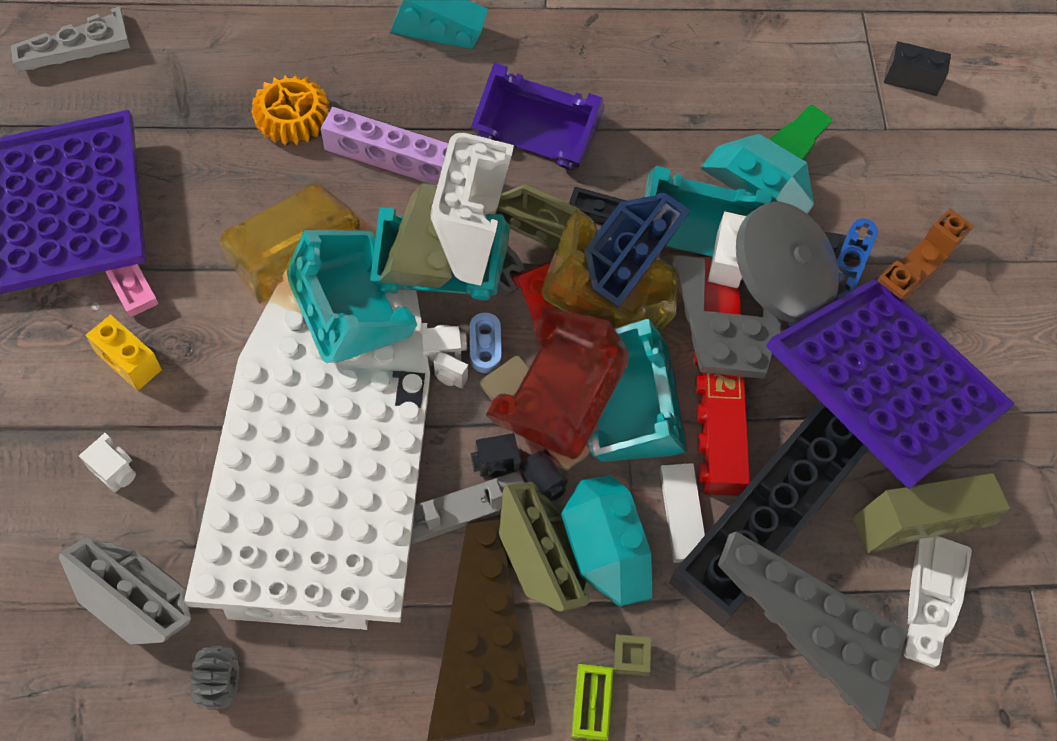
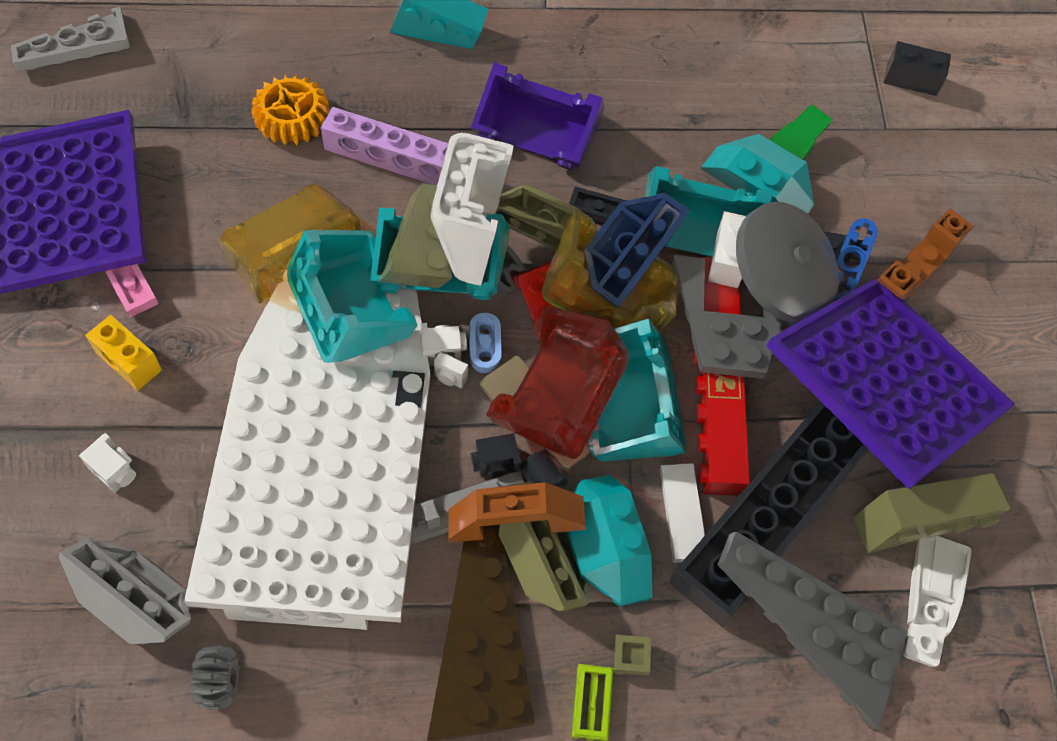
none -> dark orange slope [449,482,586,543]

